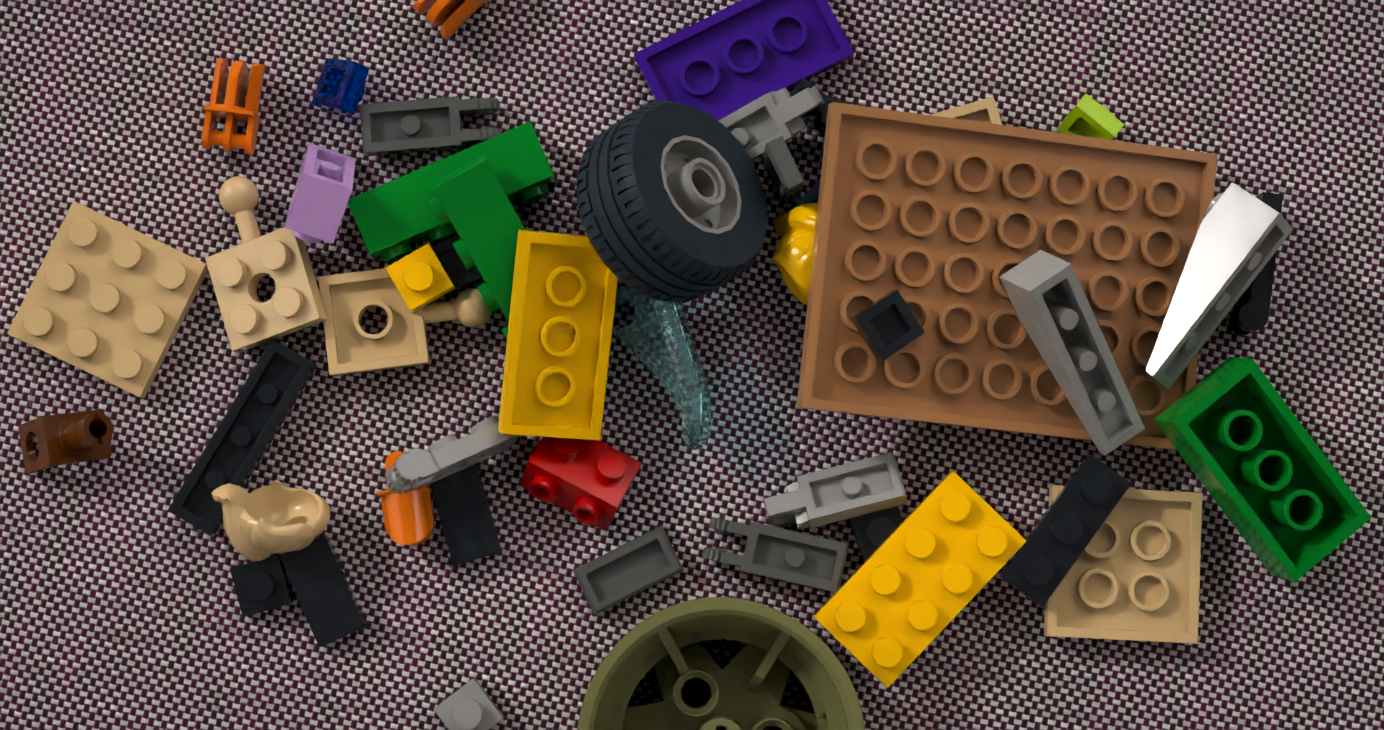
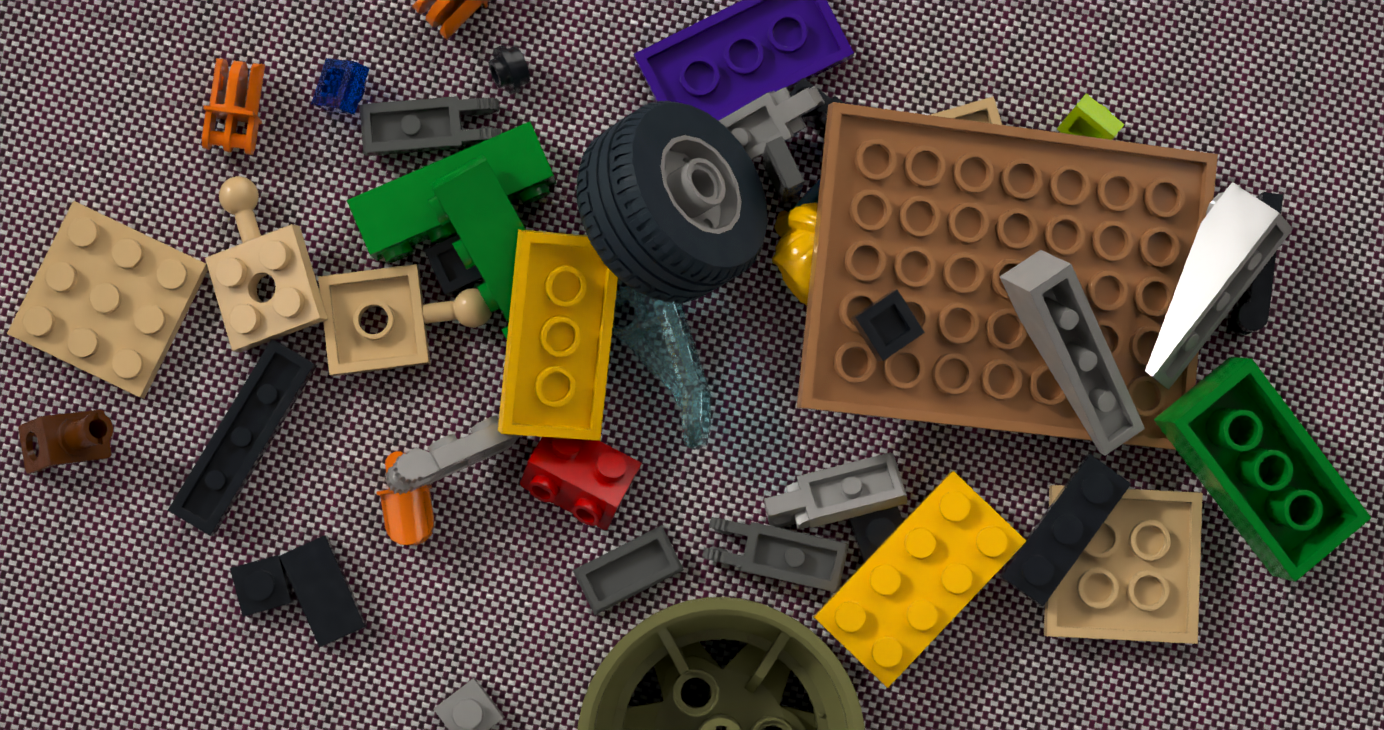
tan hair [212,479,330,561] -> none
lavender slope [285,143,356,244] -> none
yellow plate [386,243,455,313] -> none
black tile [430,463,503,566] -> none
none -> black plate [488,45,530,95]

